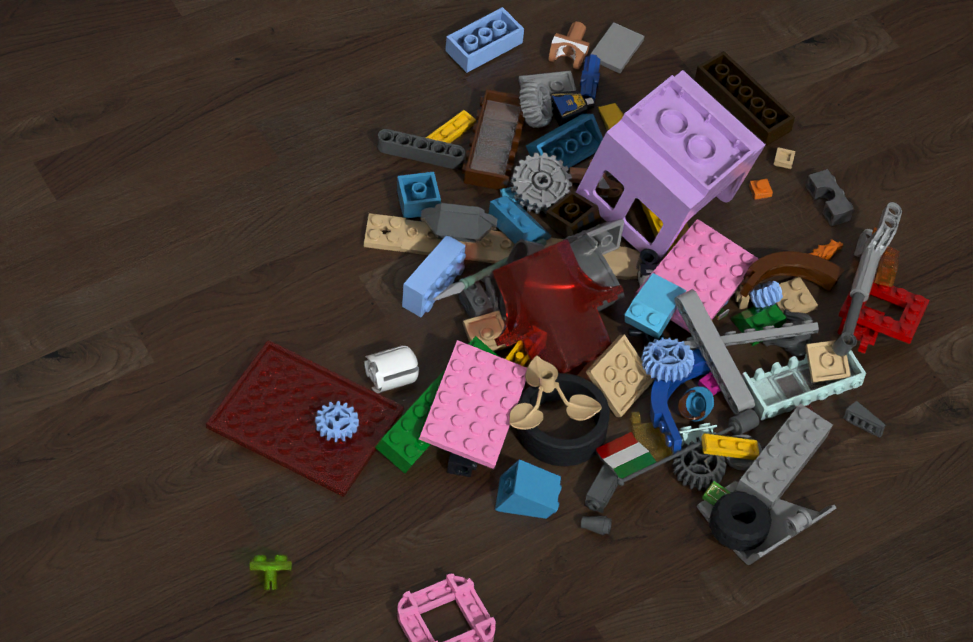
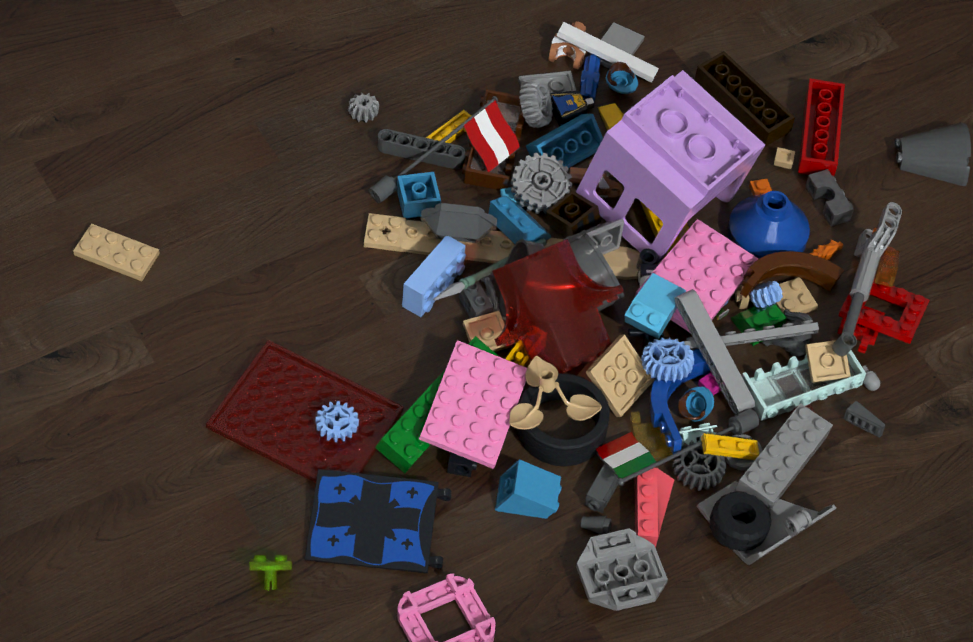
white cylinder [364,345,419,394] -> none
light blue brick [445,7,524,73] -> none
bright green tile [702,481,730,506] -> none
none -> tan plate [73,223,159,281]
none -> flag [305,469,451,573]
none -> light grey gear [348,92,379,122]
none -> flag [368,96,520,203]
none -> white tile [557,22,659,83]
none -> light grey piece [576,528,668,611]
none -> dark azure piece [605,62,638,94]
none -> coral wedge [635,468,674,548]
none -> blue cone [727,191,810,259]
none -> red brick [798,78,845,176]
none -> light grey cylinder [862,366,880,391]
none -> dark grey cone [894,122,971,186]

